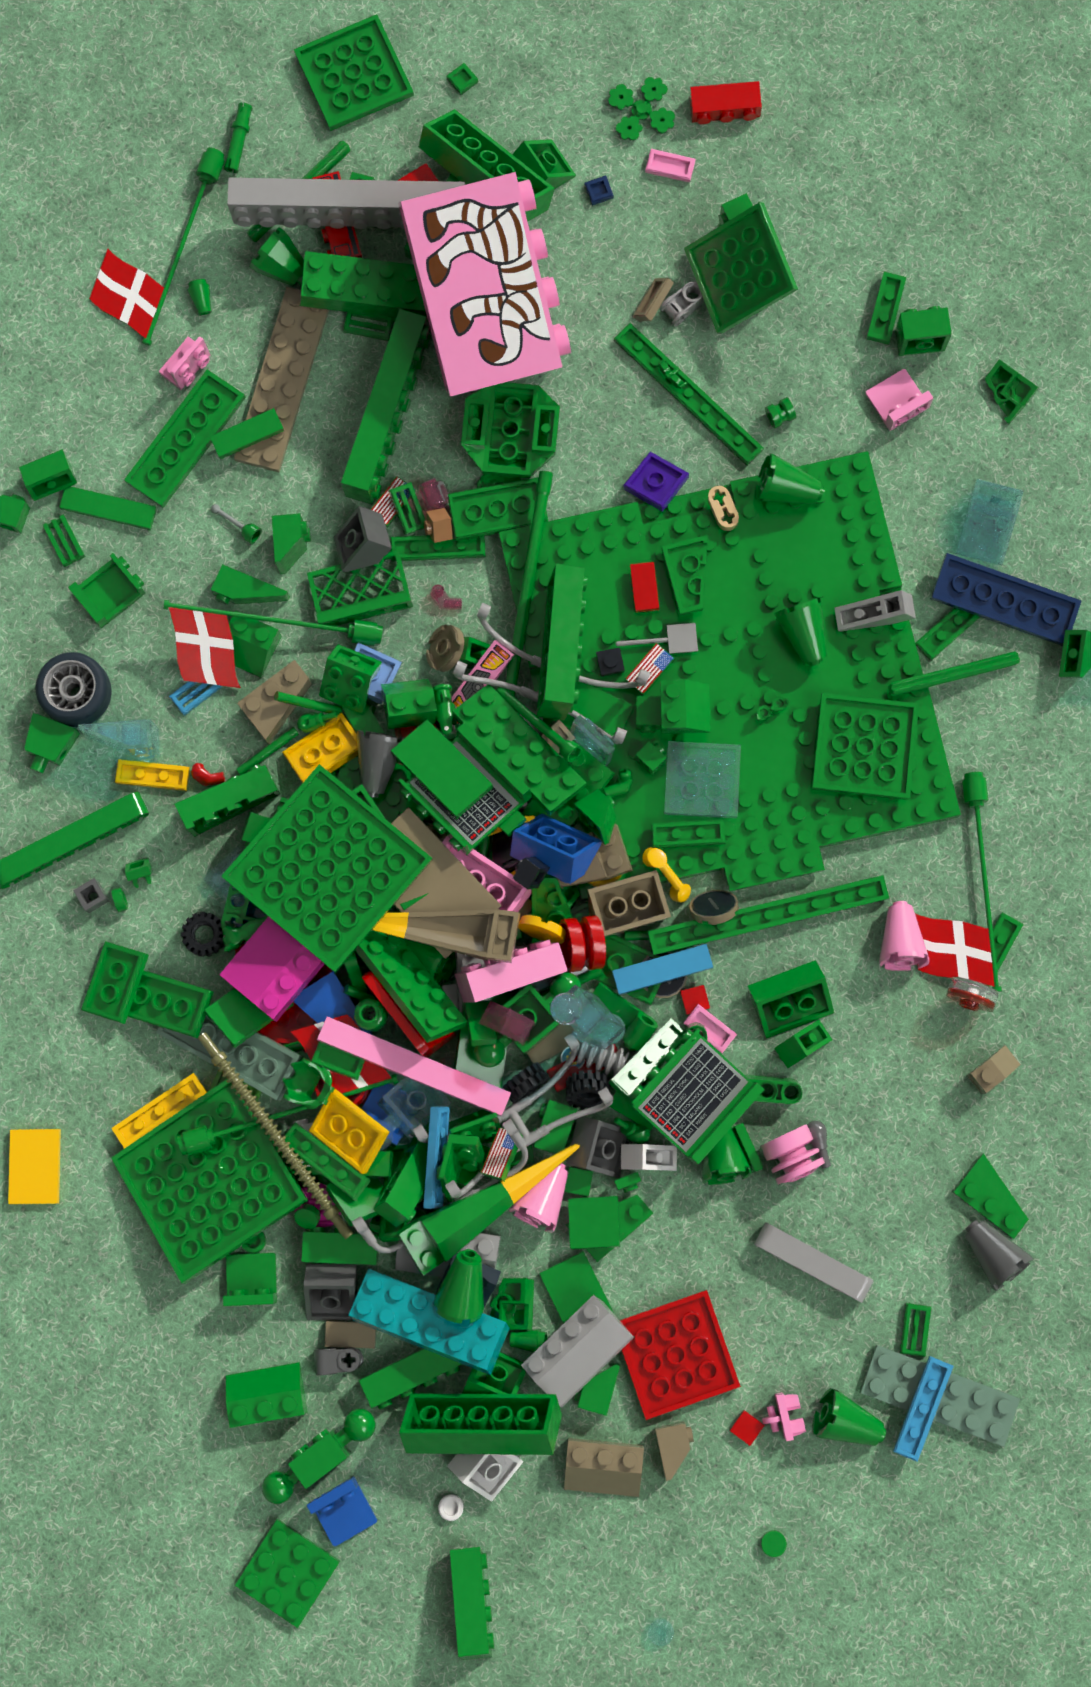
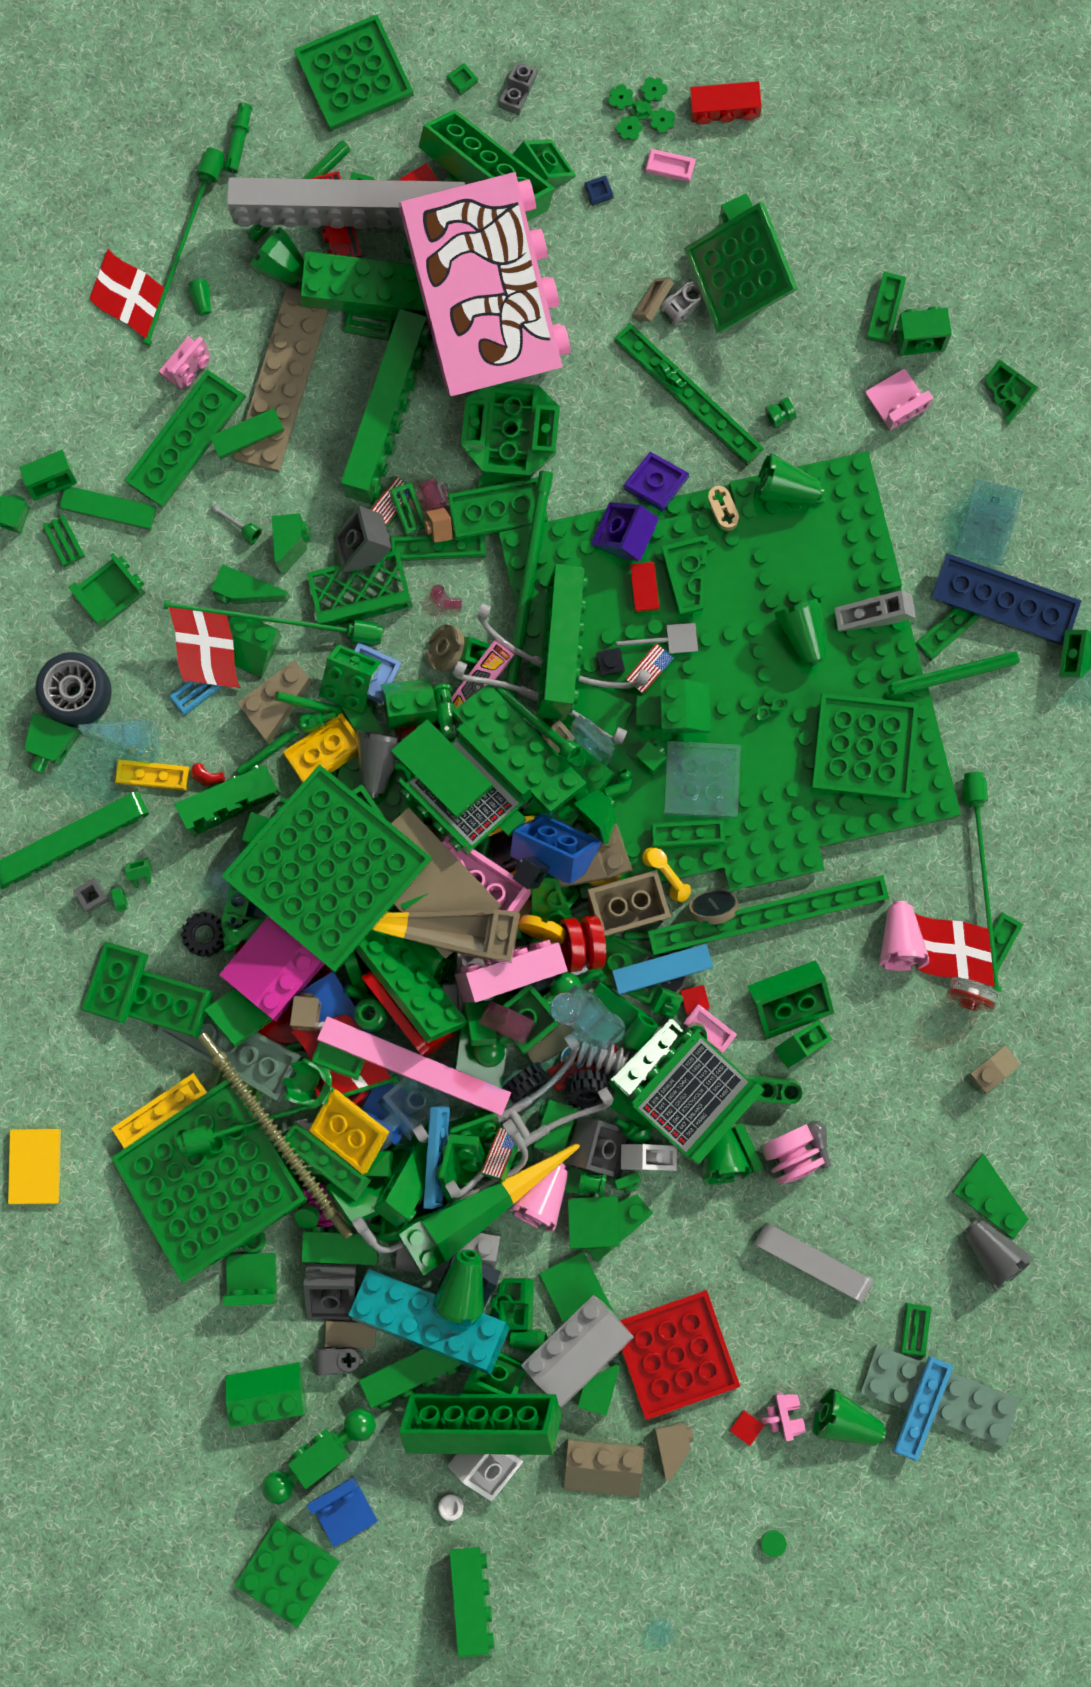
none -> dark tan brick [290,993,321,1032]
none -> dark grey slope [498,62,538,115]
none -> green bush [578,1170,607,1197]
none -> dark purple slope [591,502,659,561]
none -> green tile [650,987,684,1019]

